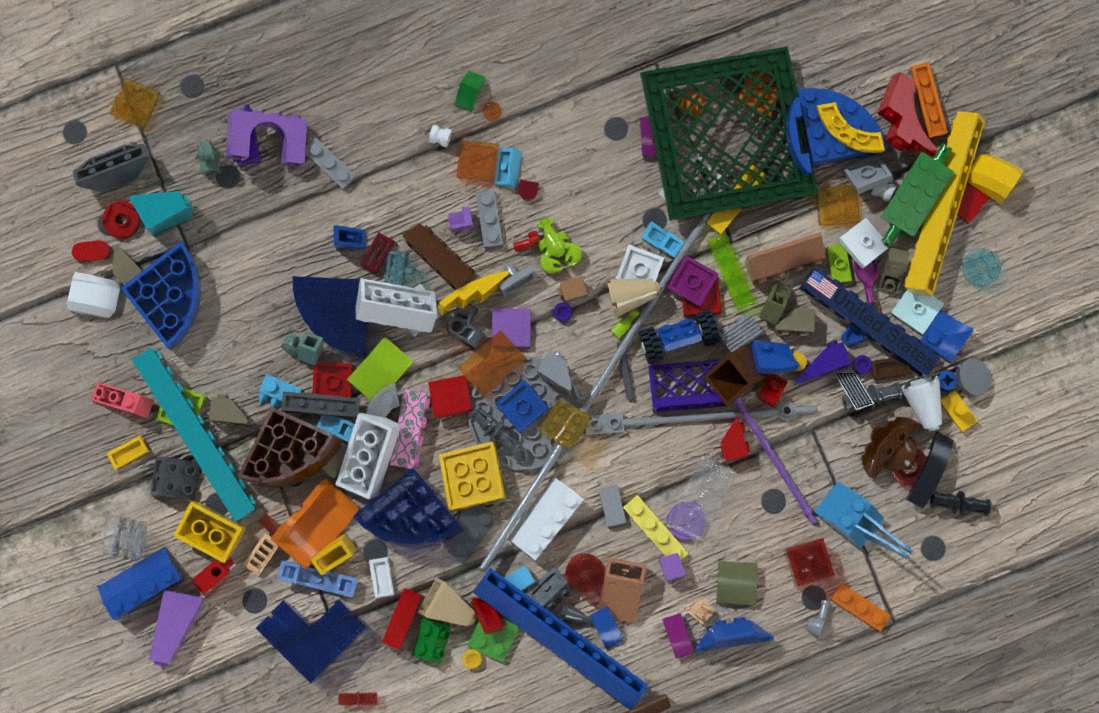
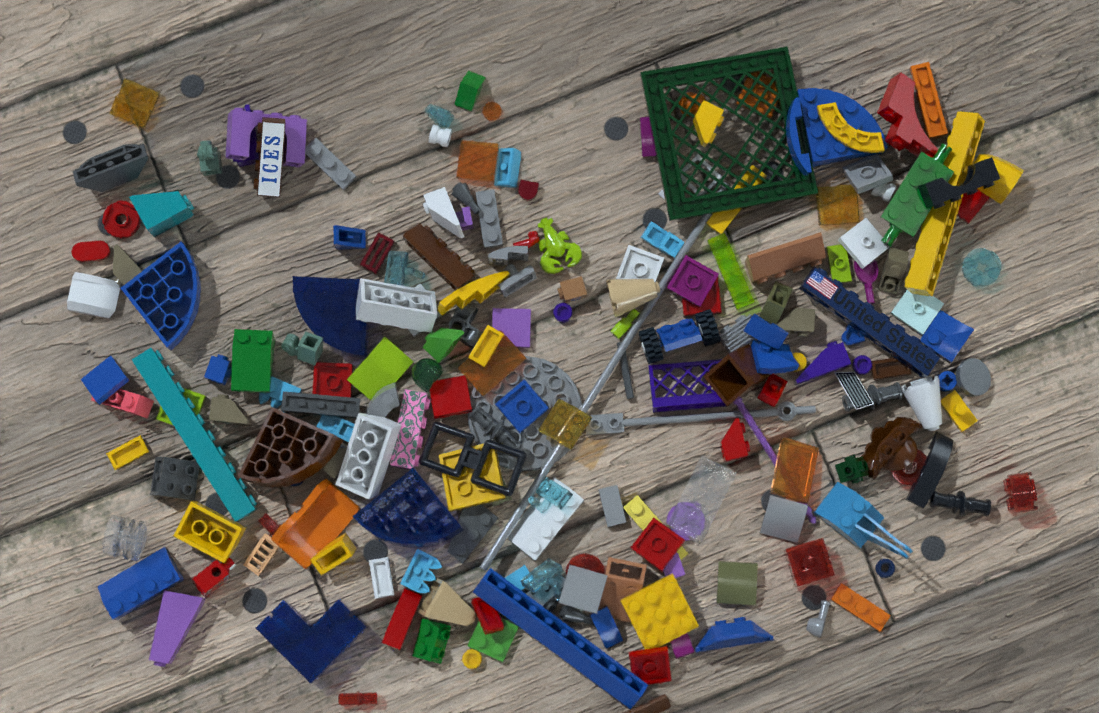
medium blue slope [277,560,358,597] -> none
light grey slope [537,351,572,396] -> none
light nougat tile [688,598,715,625] -> none
none -> blue tile [81,355,130,405]
none -> blue brick [204,354,232,385]
none -> green slope [231,329,275,393]
none -> white brick [253,117,286,197]
none -> medium azure plate [400,549,442,593]
none -> clear green hair [411,358,444,393]
none -> black bar [419,422,527,496]
none -> white slope [422,187,464,238]
none -> bright green slope [422,328,464,363]
none -> clear light blue cone [425,103,454,128]
none -> dark grey cone [452,182,481,215]
none -> yellow tile [468,325,504,367]
none -> light grey slope [488,246,529,266]
none -> clear light blue plate [520,558,563,600]
none -> clear light blue plate [528,477,573,513]
none -> light grey tile [559,565,607,614]
none -> yellow plate [620,573,699,649]
none -> red tile [628,646,672,685]
none -> red tile [630,517,685,572]
none -> yellow slope [693,100,724,147]
none -> blue slope [743,314,789,349]
none -> light grey slope [760,495,808,543]
none -> clear orange tile [770,437,819,504]
none -> dark green brick [835,455,869,484]
none -> dark blue plate [875,558,895,578]
none -> black arch [918,157,1000,209]
none -> clear red brick [1003,472,1038,514]

